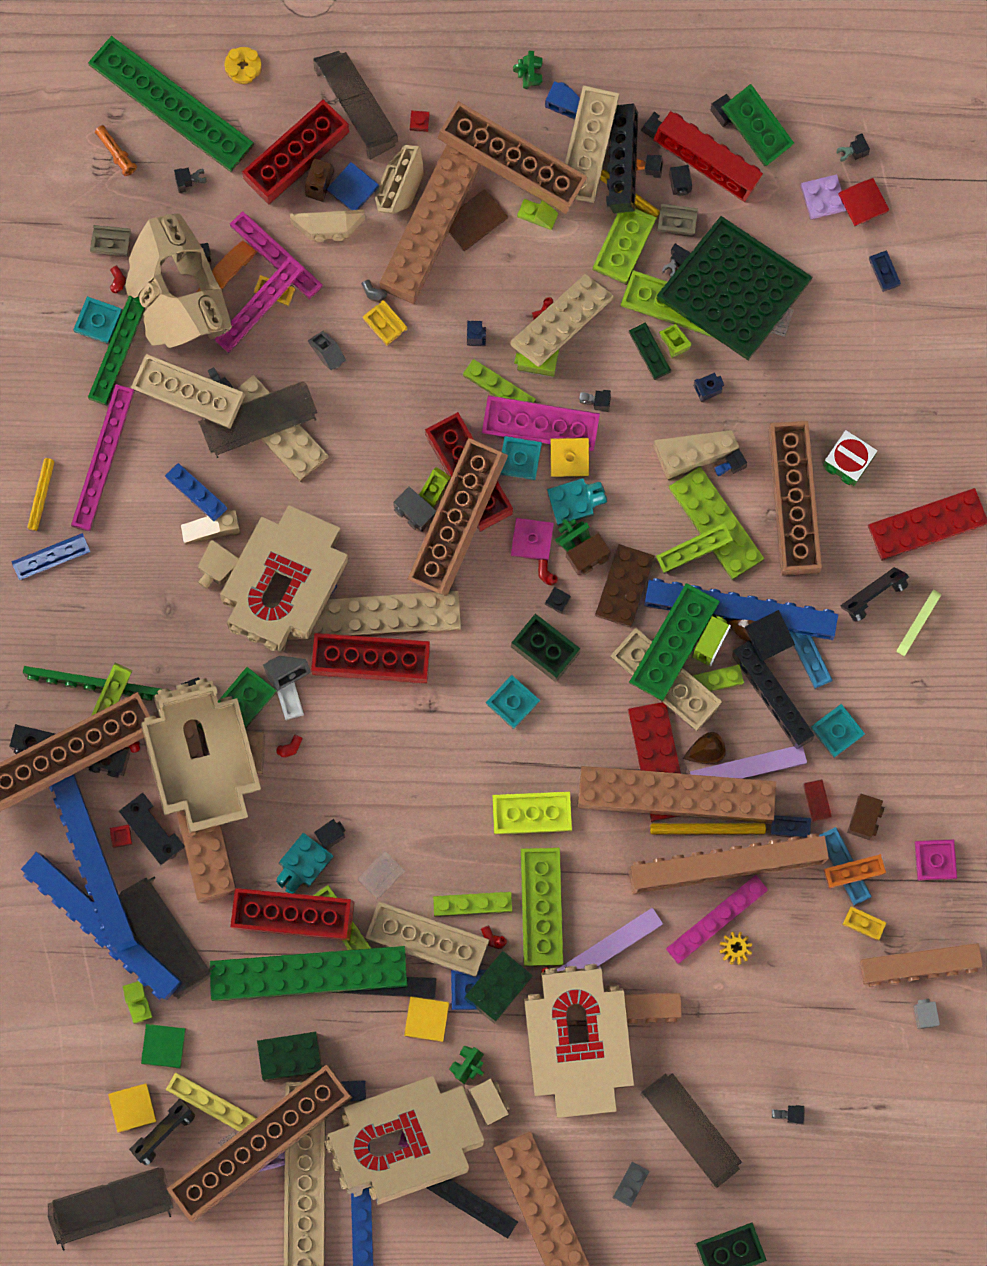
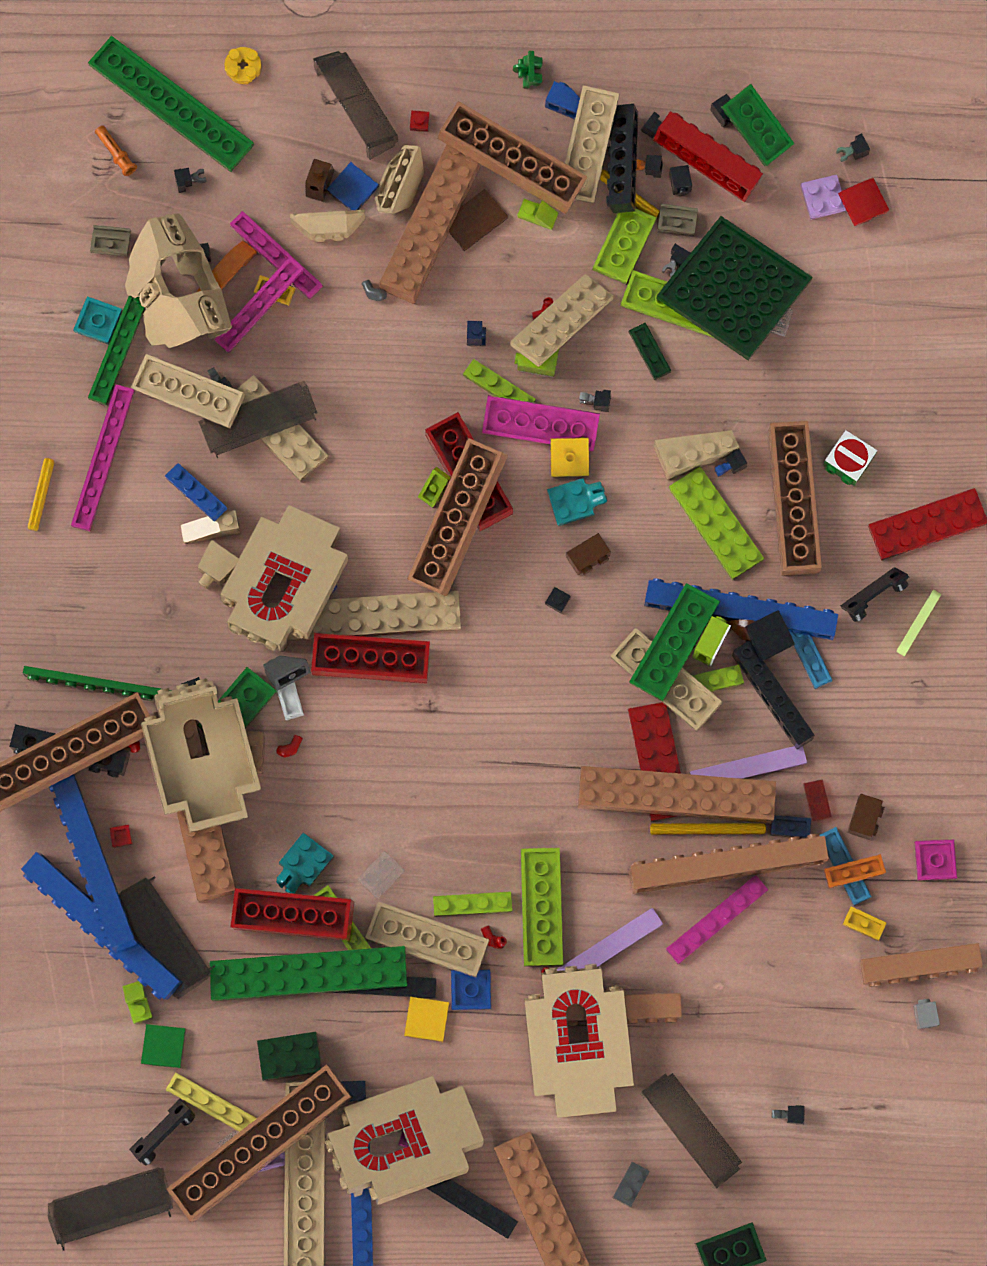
plate [11,533,90,580] -> none
lime plate [91,662,133,716] -> none
yellow tile [108,1083,157,1133] -> none
red arm [110,265,126,293] -> none
black brick [119,793,185,865] -> none
red brick [242,99,350,205] -> none
dark grey slope [308,331,346,370] -> none
black brick [314,819,346,850] -> none
yellow plate [362,300,408,346] -> none
dark grey brick [393,487,437,532] -> none
green hips [449,1046,484,1084] -> none
dark green brick [464,951,533,1024] -> none
tan brick [469,1079,510,1126] -> none
teal plate [486,675,540,729] -> none
neon yellow plate [492,792,572,835] -> none
teal plate [500,436,542,480] -> none
dark pink plate [511,518,554,560] -> none
dark green brick [511,613,580,682] -> none
red arm [538,560,558,585] -> none
green hips [554,519,591,552] -> none
reddish brown plate [595,544,655,628] -> none
lime plate [656,523,733,574] -> none
lime slope [659,324,692,358] -> none
reddish brown piece [682,732,726,764] -> none
dark blue brick [693,373,724,402] -> none
yellow gear [719,932,752,965] -> none
teal plate [810,704,865,758] -> none
dark blue plate [869,250,901,292] -> none

